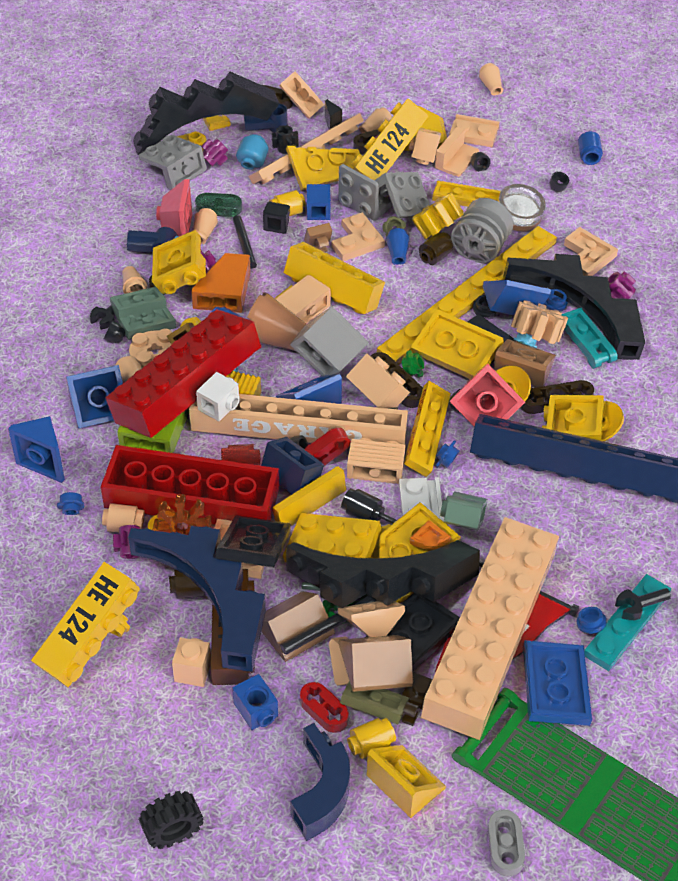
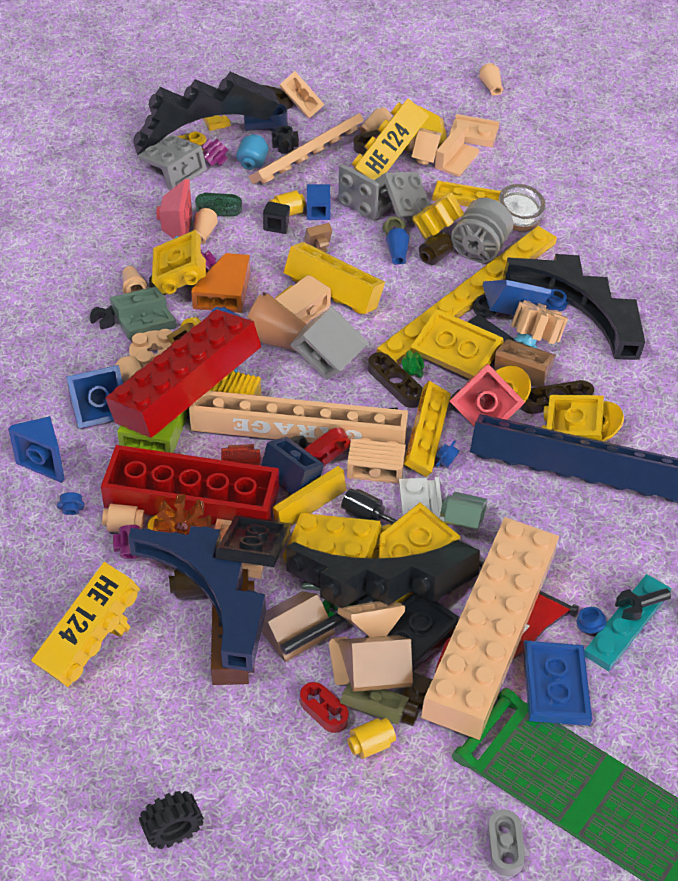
black hinge [104,321,125,343] -> none
dark blue piece [127,227,177,252] -> none
light nougat brick [172,637,211,687] -> none
white brick [196,372,240,421] -> none
black bar [232,215,257,269] -> none
blue brick [232,674,278,730] -> none
blue slope [276,374,342,404] -> none
yellow wing [286,146,360,191] -> none
dark blue arch [290,723,350,841] -> none
black slope [325,99,342,129] -> none
light nougat plate [332,212,385,261] -> none
light nougat brick [346,353,410,409] -> none
yellow slope [367,745,446,818] -> none
orange tile [410,520,451,550] -> none
black hinge [470,152,491,172] -> none
black hinge [549,172,570,192] -> none
teal plate [562,308,617,369] -> none
light nougat plate [564,227,618,276] -> none
blue brick [578,131,603,165] -> none
magenta gear [608,271,636,299] -> none

